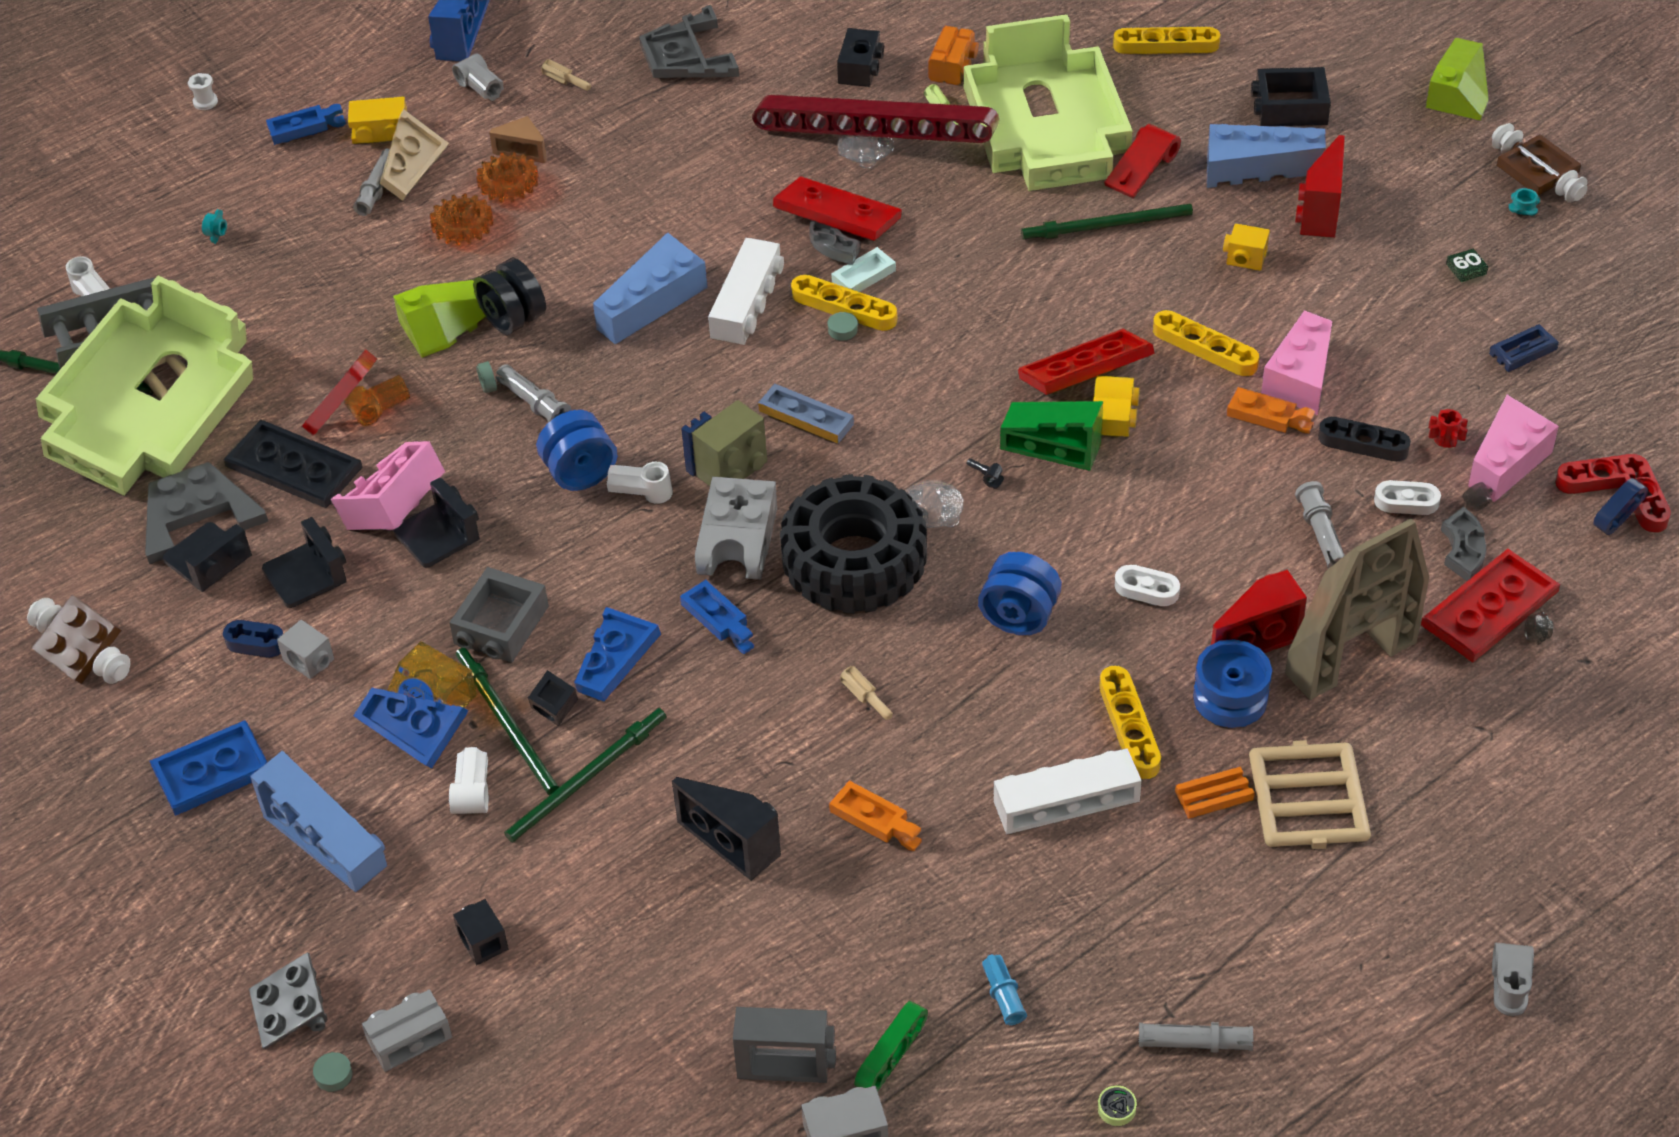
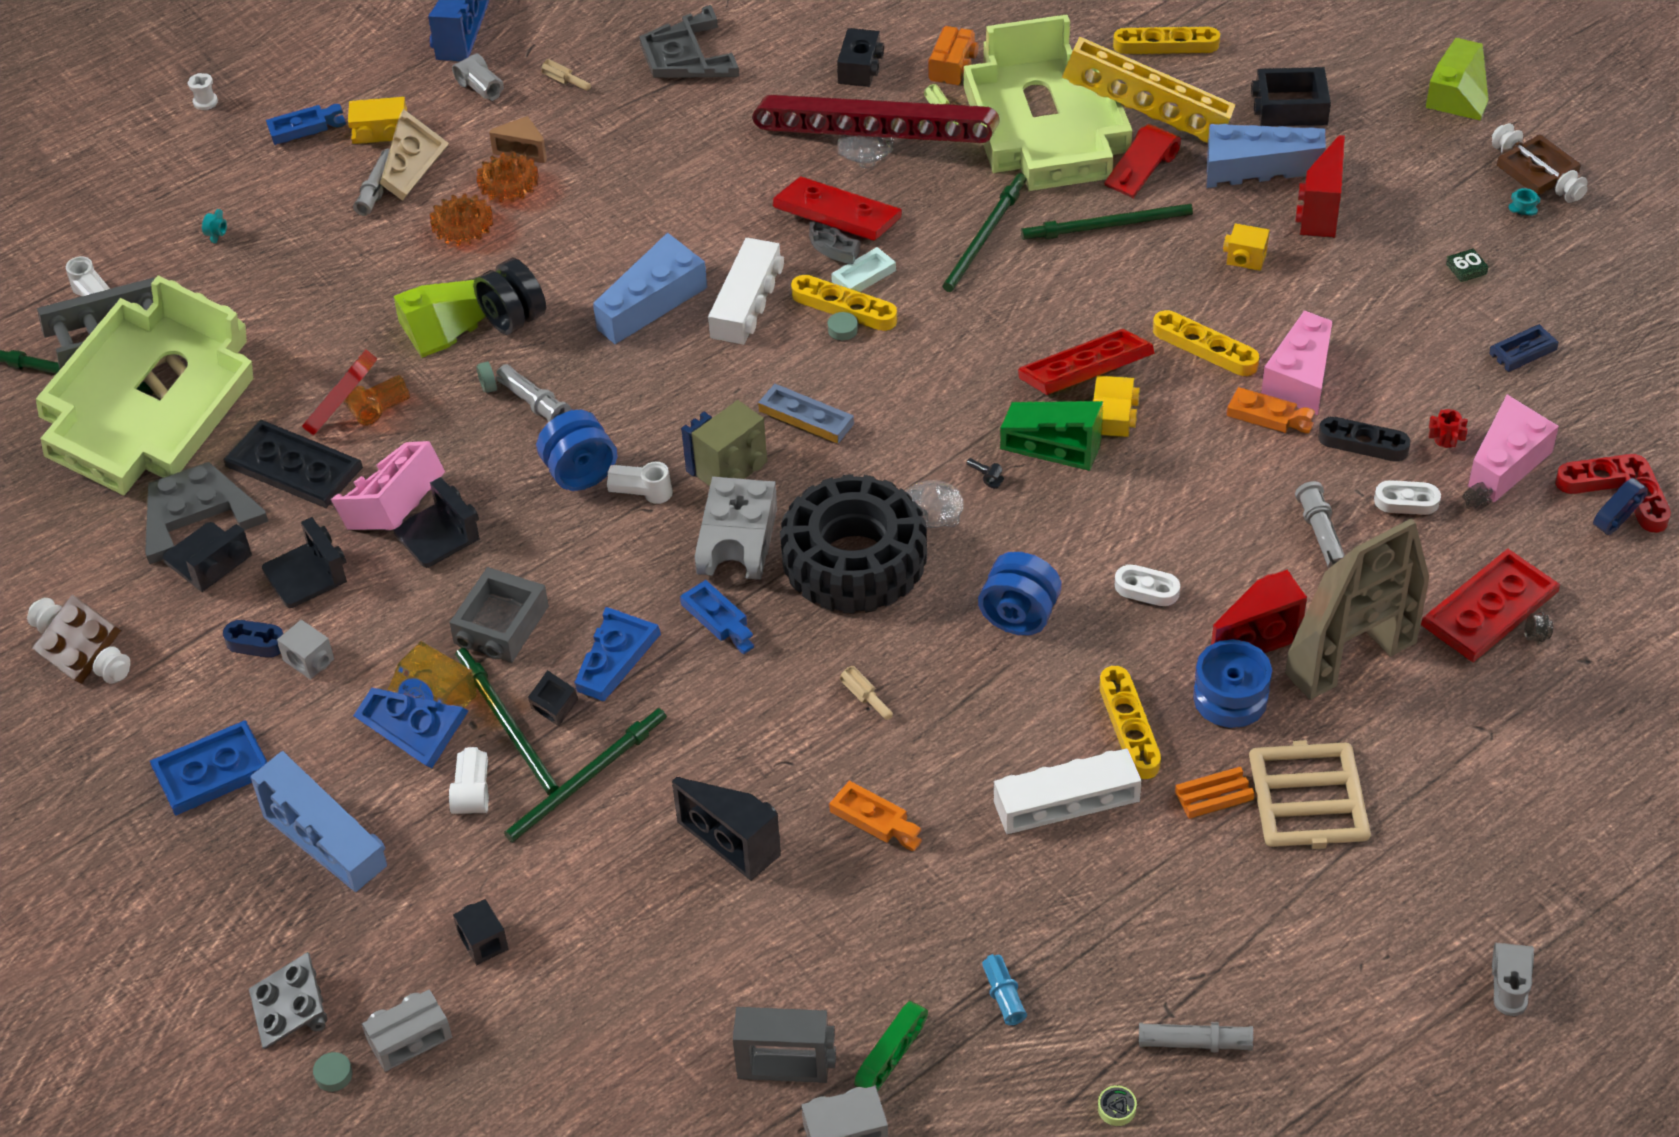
dark grey tile [1441,506,1486,581] -> none
none -> dark green bar [942,173,1027,292]
none -> yellow brick [1062,37,1235,143]

